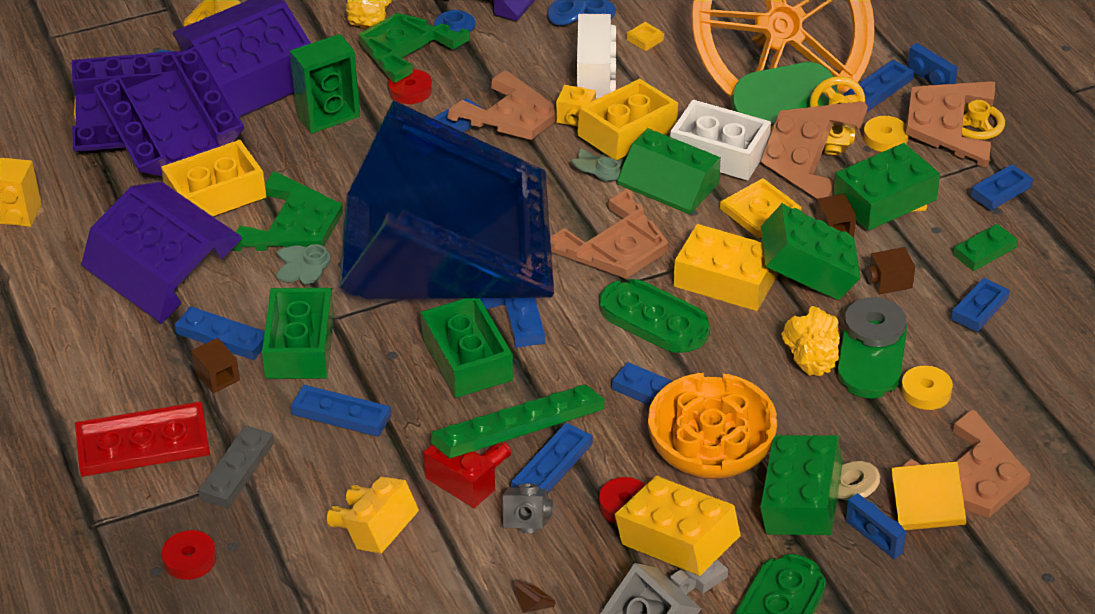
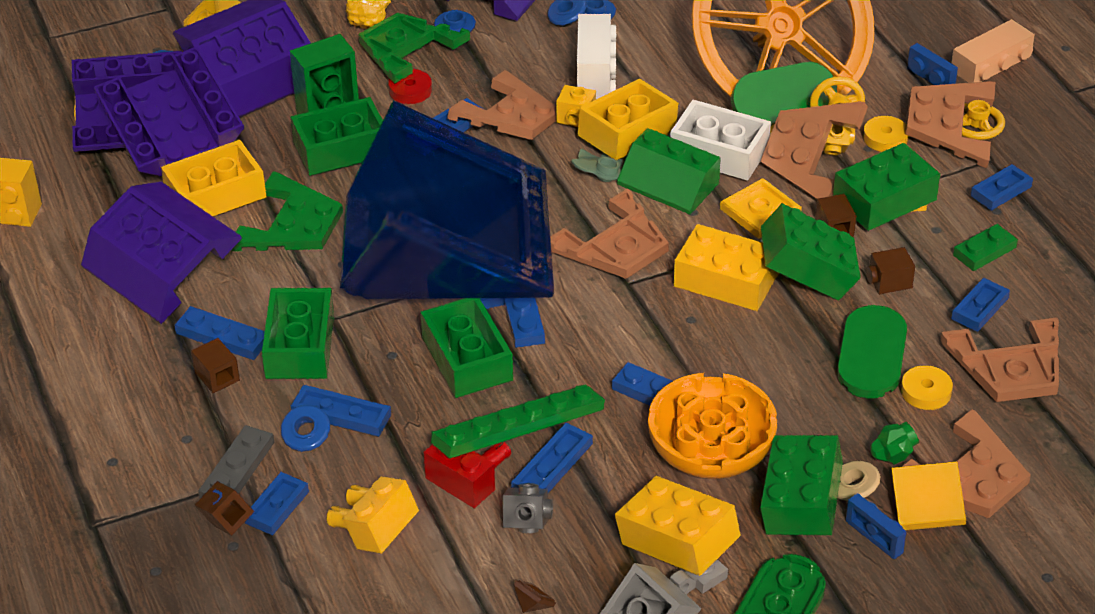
red plate [75,401,210,477] -> none
red piece [161,530,217,580] -> none
sand green plate [276,244,331,285] -> none
red piece [599,477,646,524] -> none
green tile [600,279,710,353] -> none
yellow tile [627,22,664,51] -> none
yellow hair [781,306,840,376] -> none
blue plate [840,60,914,113] -> none
dark grey tile [844,297,906,347] -> none
none -> reddish brown brick [195,481,254,536]
none -> blue plate [245,472,309,536]
none -> blue piece [281,405,330,452]
none -> green brick [290,97,390,176]
none -> green rock [870,421,919,465]
none -> nougat wing [940,318,1059,402]
none -> light nougat brick [952,19,1035,83]

